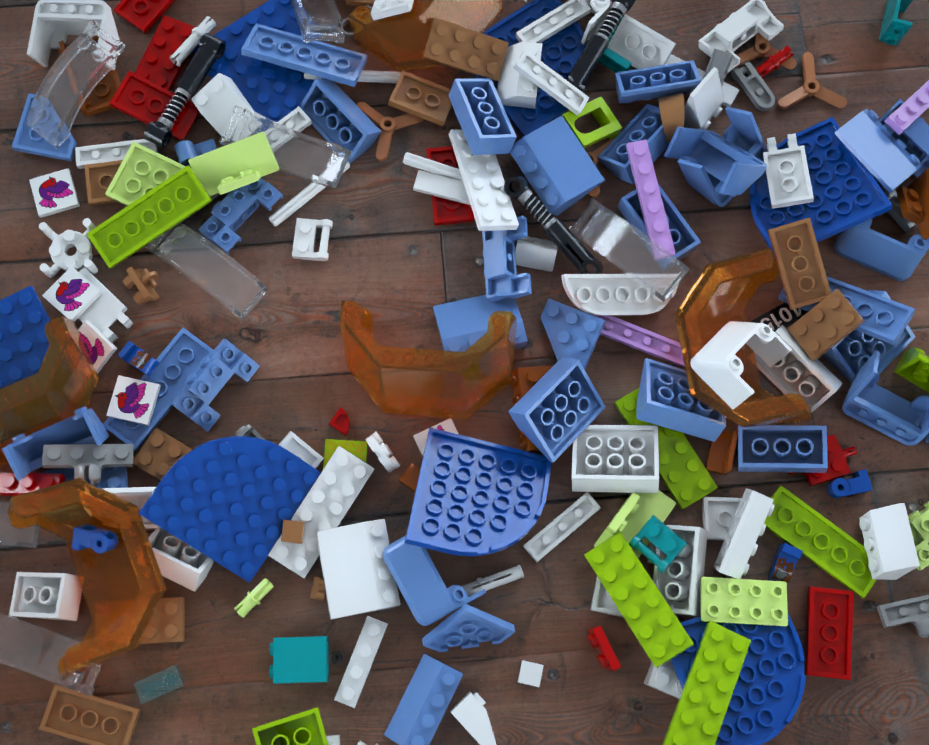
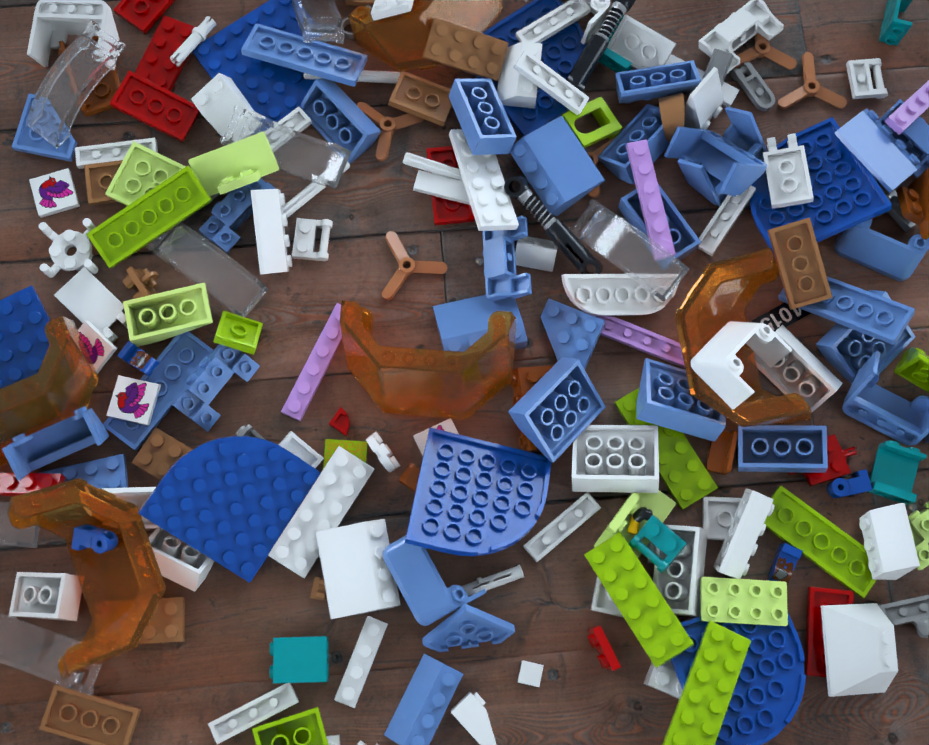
white tile [42,266,102,323] -> none
light grey plate [42,444,134,485] -> none
clear light blue plate [134,665,185,704] -> none
black piece [144,33,226,148] -> none
medium blue plate [174,139,217,167] -> none
yellowish green axle [234,578,273,618] -> none
medium nougat slope [281,520,305,544] -> none
red pin [755,45,794,79] -> none
medium nougat plate [787,289,865,361] -> none
none -> yellowish green slope [123,283,213,347]
none -> white plate [208,683,299,744]
none -> lime plate [213,311,263,355]
none -> white slope [250,189,292,274]
none -> lavender plate [281,303,356,422]
none -> nougat piece [382,231,447,300]
none -> arm [627,507,653,535]
none -> white plate [698,186,756,256]
none -> white slope [821,603,898,697]
none -> white plate [846,58,888,100]
none -> teal panel [868,440,927,505]

